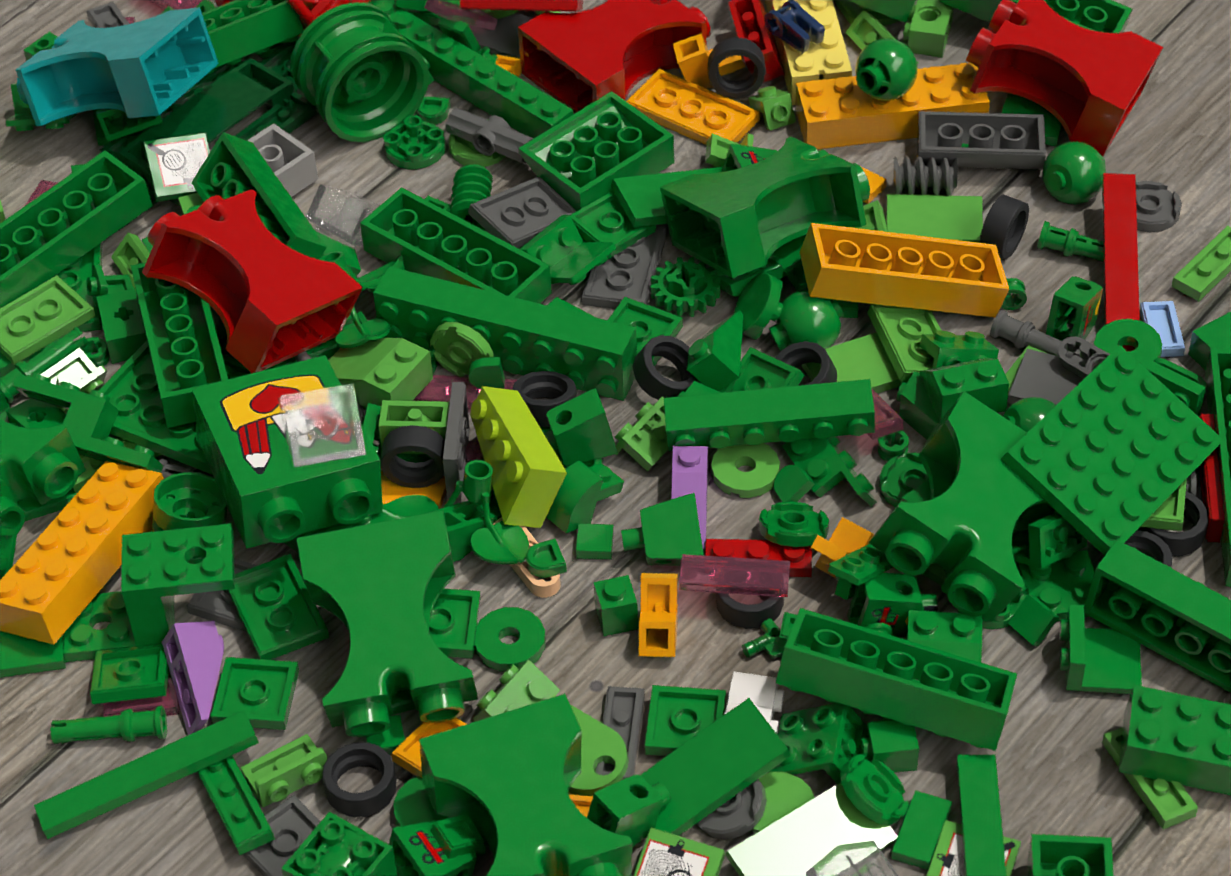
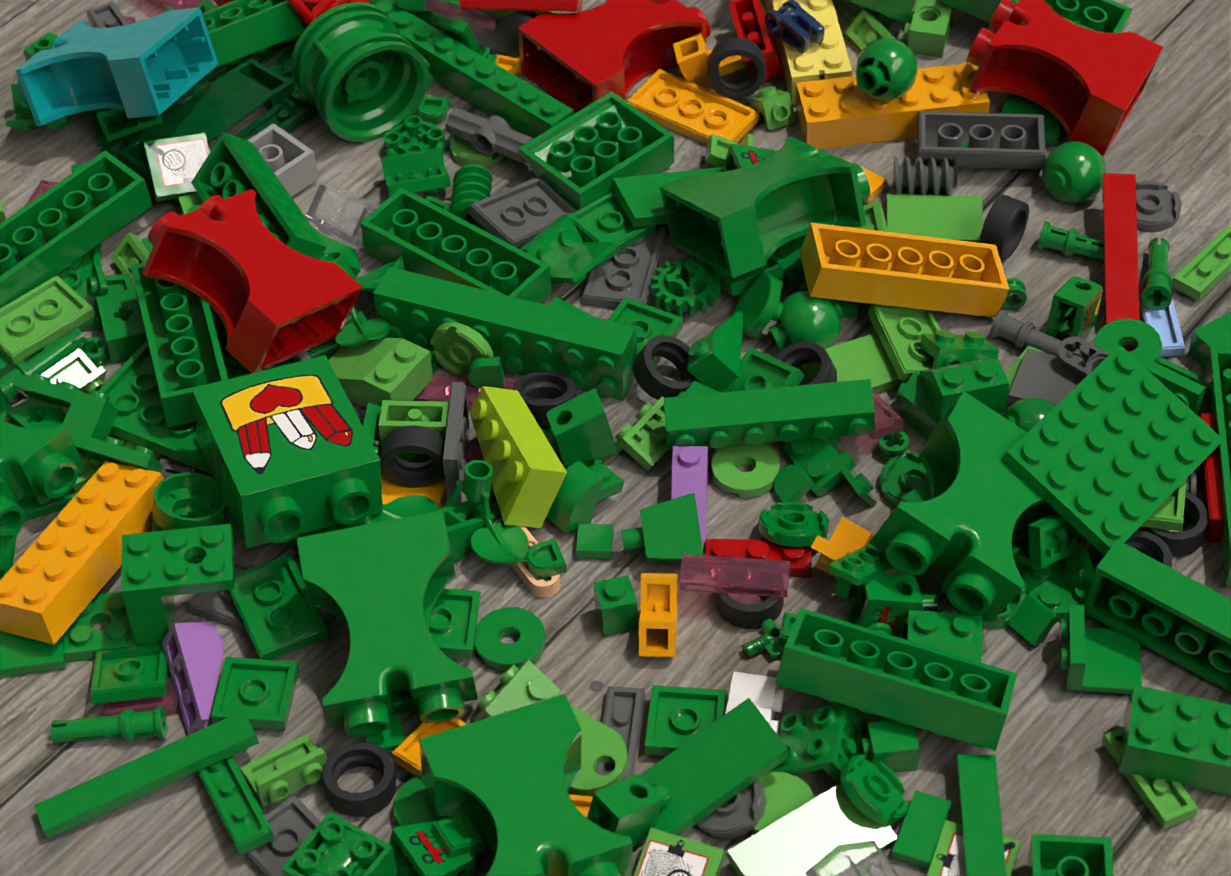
clear slope [278,383,366,467] -> none
none -> green bracket [381,147,451,197]
none -> green pin [1142,237,1173,311]

